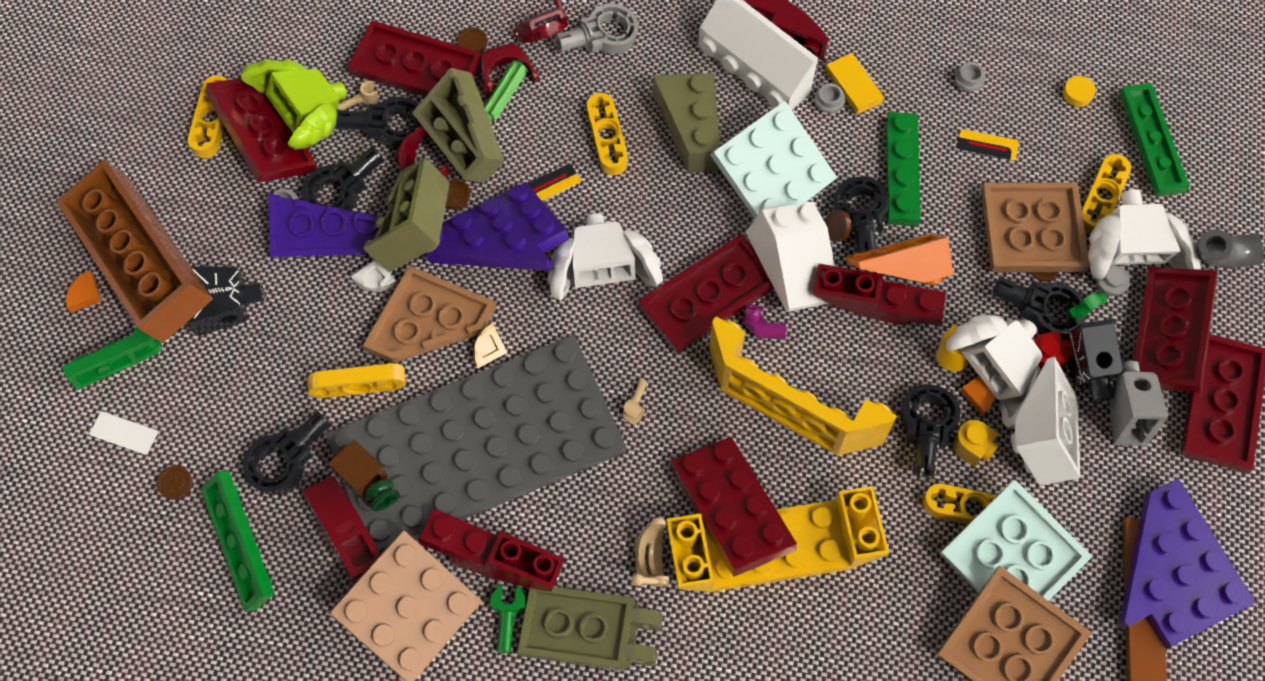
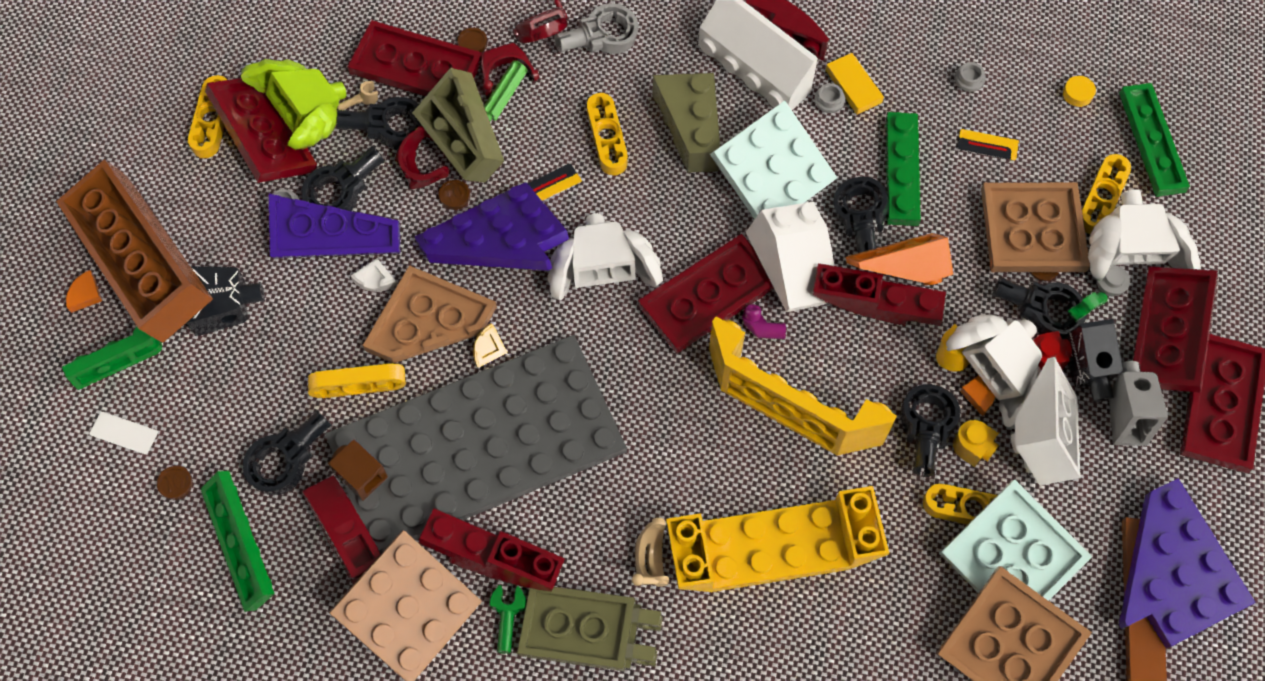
olive wedge [363,157,450,272] -> none
dark green bush [364,479,400,512] -> none
tan hand [622,379,648,425] -> none
dark red plate [670,437,797,577] -> none
reddish brown piece [825,210,851,242] -> none
dark grey cylinder [1197,229,1264,268] -> none

